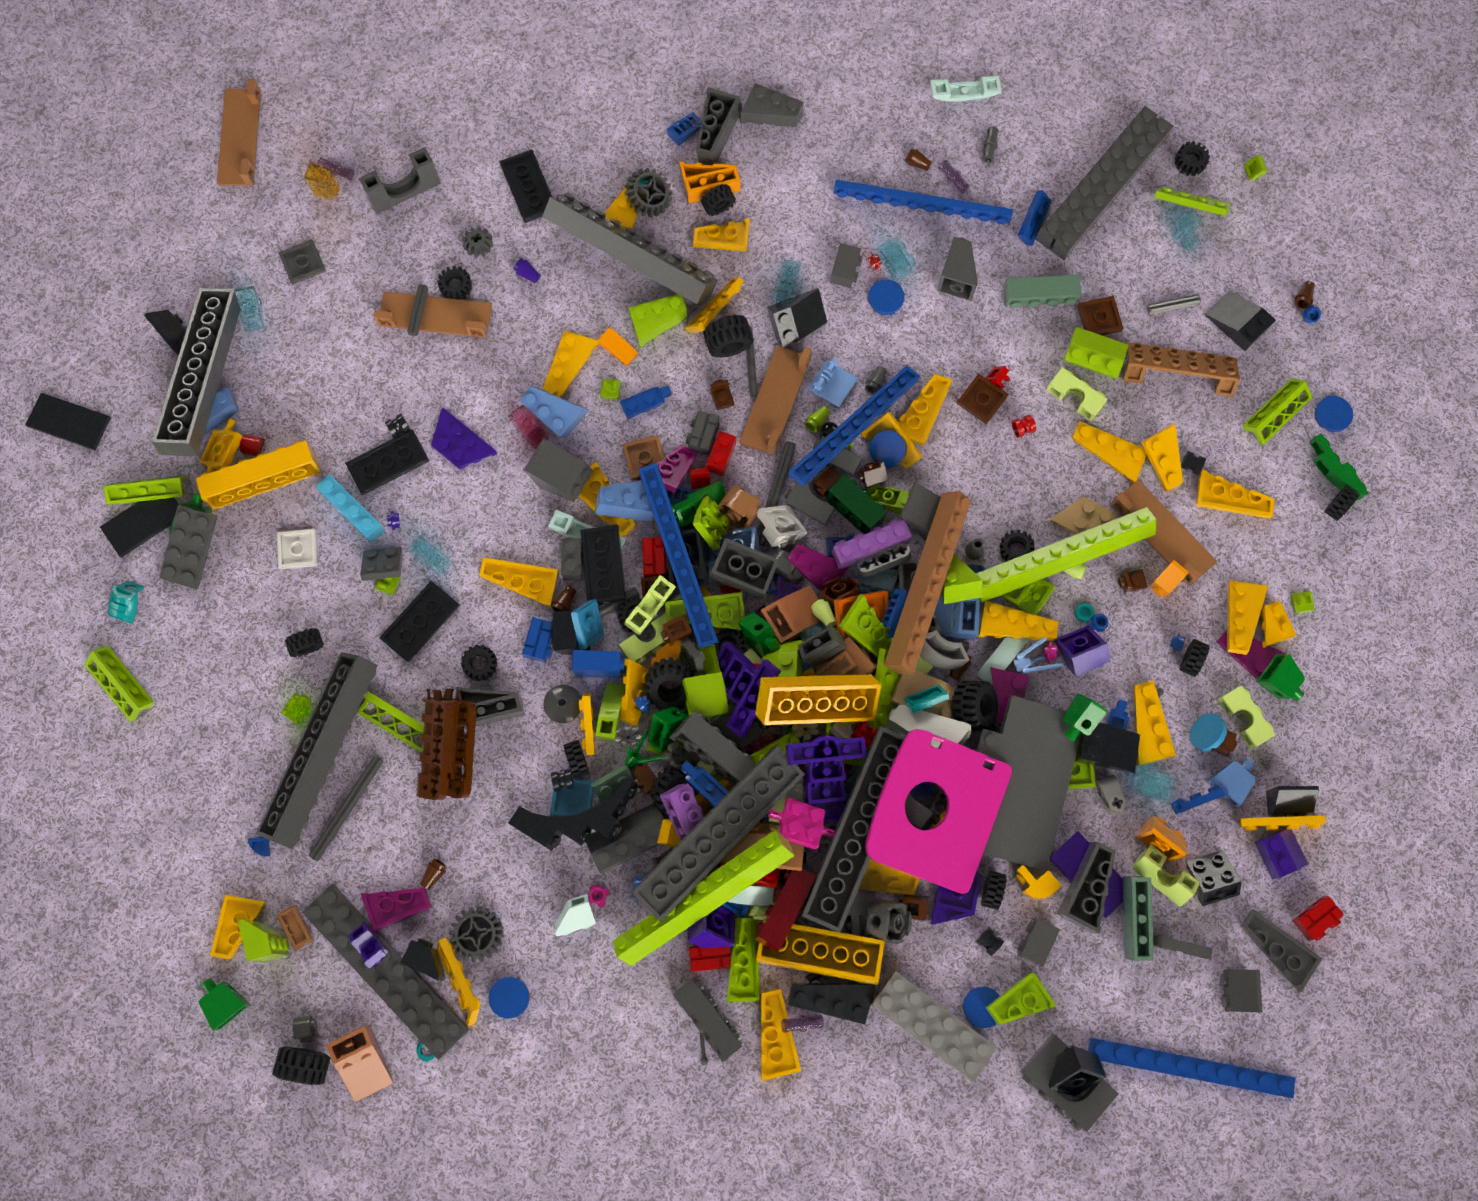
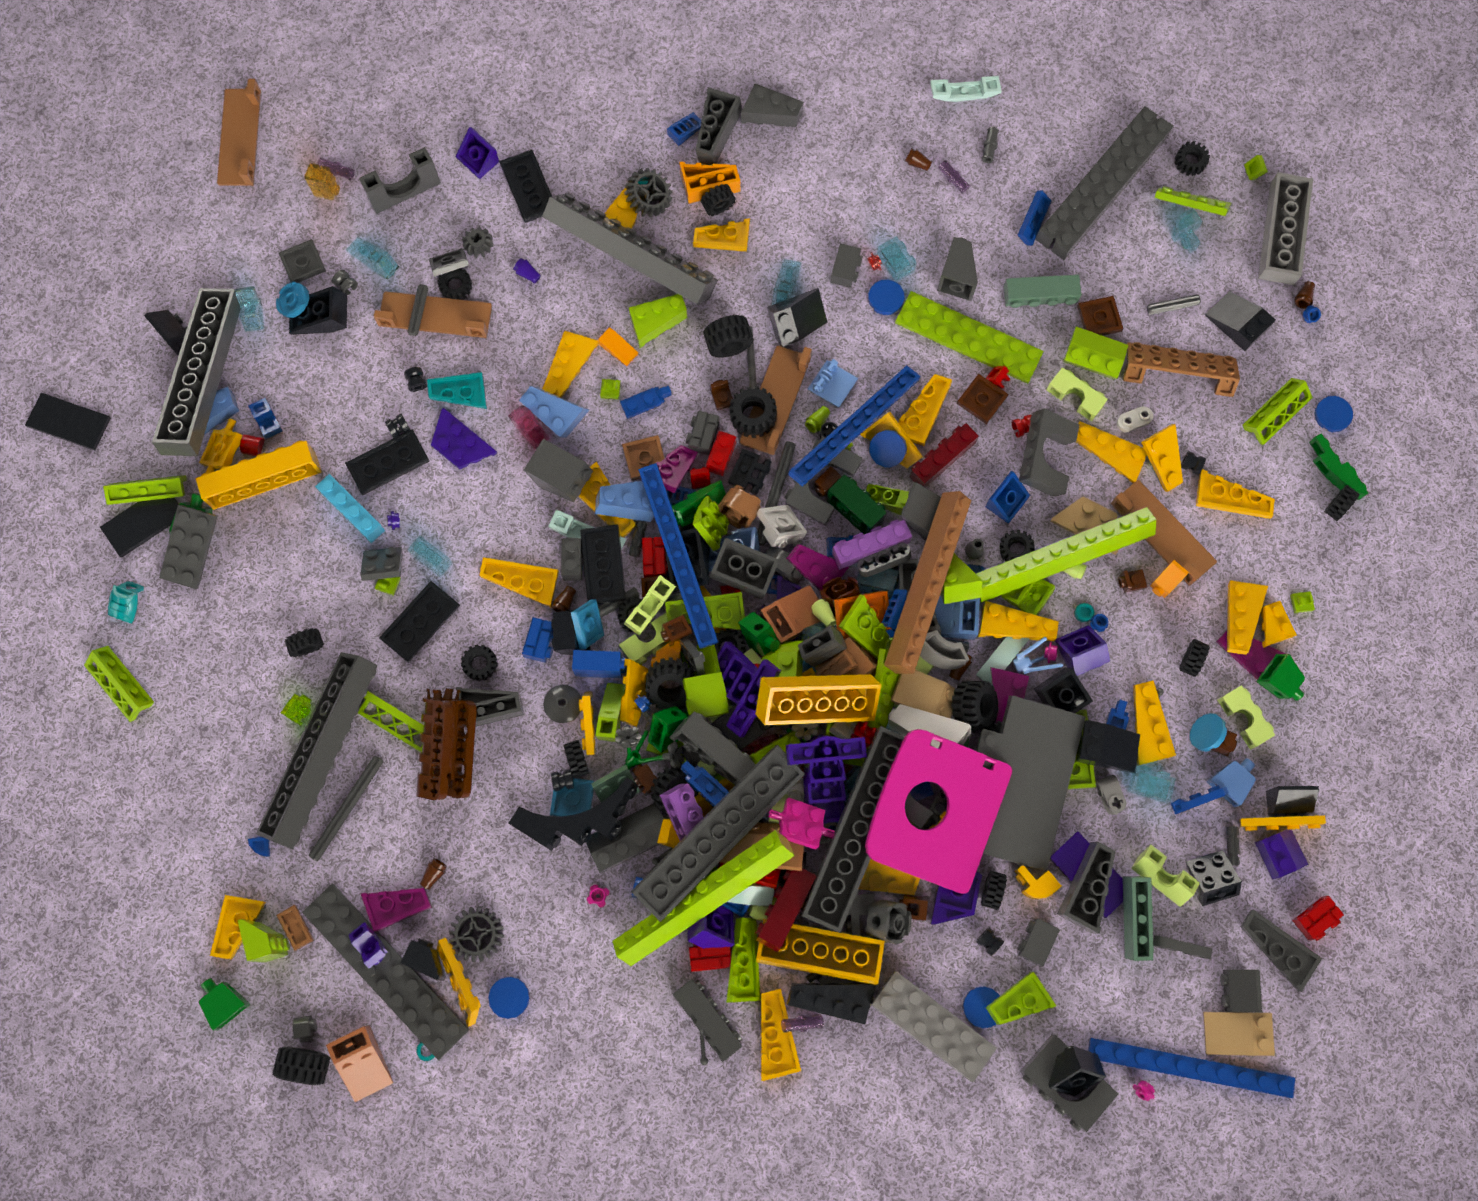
white tile [277,528,318,570] -> none
light aqua slope [555,894,596,936] -> none
yellow wing [684,277,744,333] -> none
blue plate [833,180,1013,224] -> none
brick [857,459,888,486] -> none
dark grey cone [865,366,887,394] -> none
teal plate [904,684,949,713] -> none
green torso [1063,693,1108,742] -> none
light orange slope [1136,816,1187,862] -> none
blue plate [1170,633,1185,652] -> none
none -> blue slope [248,398,283,439]
none -> dark azure tile [276,282,309,318]
none -> black slope [289,286,347,335]
none -> dark grey wheel [332,270,358,295]
none -> clear light blue slope [346,237,399,280]
none -> black wheel [404,367,427,392]
none -> teal wing [427,372,487,409]
none -> dark grey tile [429,248,469,277]
none -> dark purple slope [455,127,499,179]
none -> dark grey axle [629,520,647,557]
none -> black plate [728,449,772,495]
none -> black tyre [730,386,777,438]
none -> lime plate [895,291,1044,384]
none -> dark red brick [910,423,979,488]
none -> blue slope [985,471,1031,524]
none -> dark grey arch [1019,408,1079,497]
none -> black slope [1034,667,1093,713]
none -> white plate [1117,407,1153,432]
none -> dark pink plate [1133,1080,1155,1101]
none -> tan slope [1203,1012,1275,1056]
none -> dark grey axle [1227,826,1240,866]
none -> light grey brick [1258,172,1313,285]

